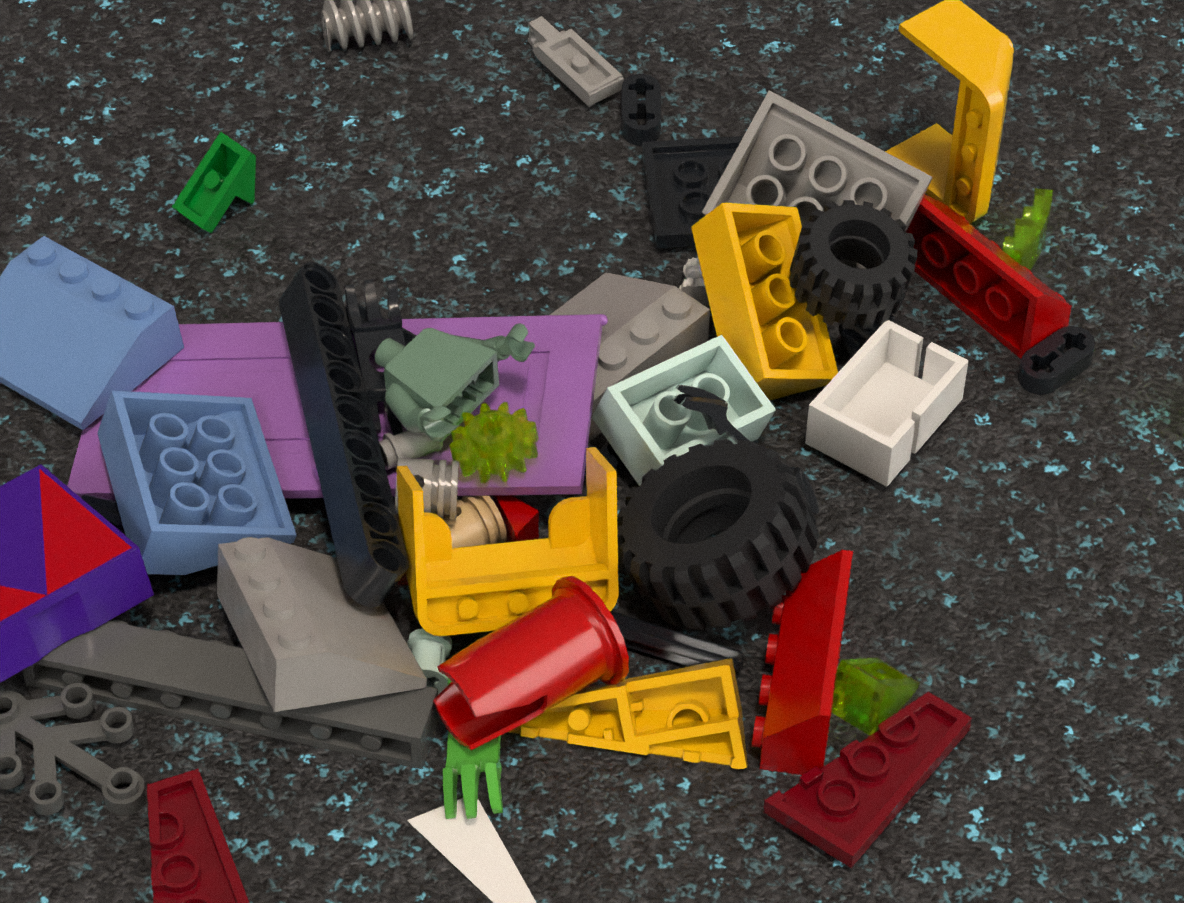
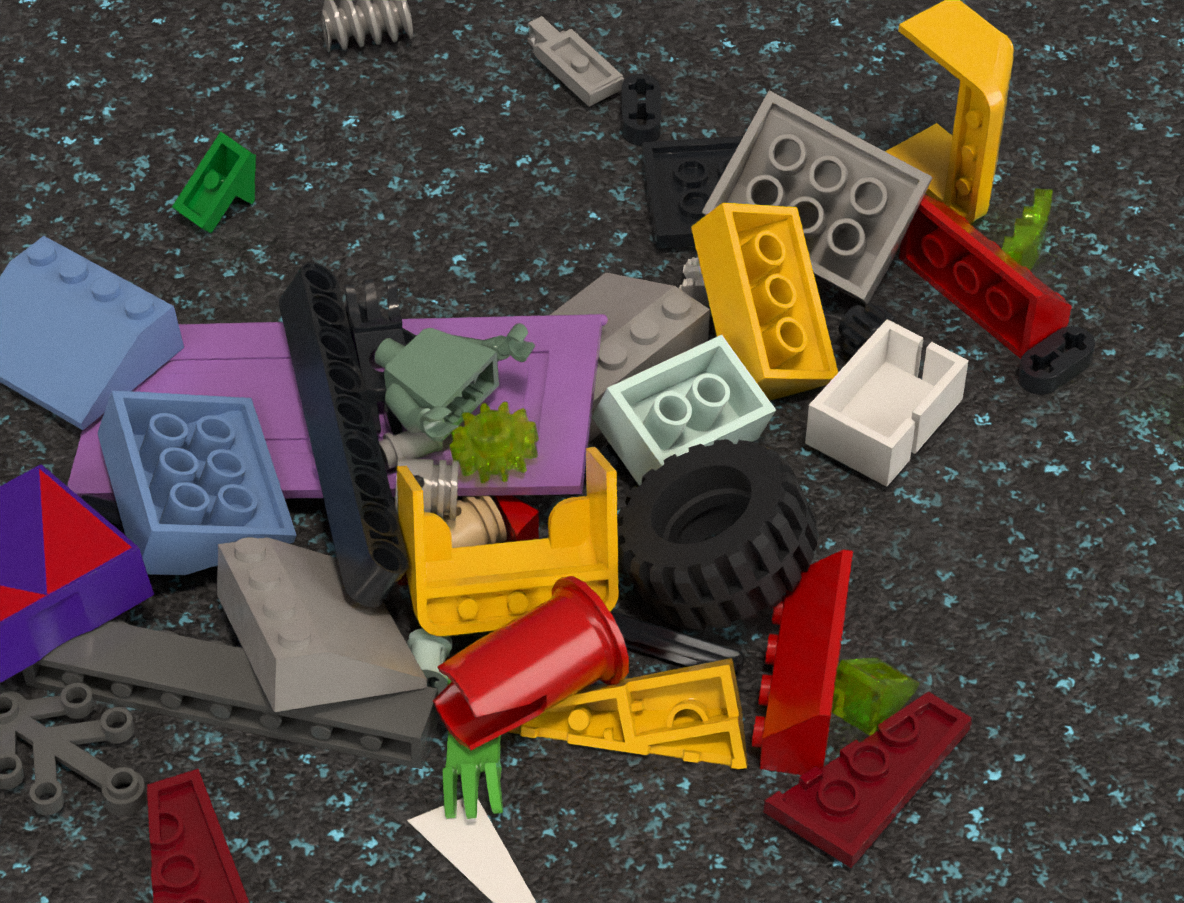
black piece [672,385,819,515] -> none
black tyre [789,200,917,329] -> none

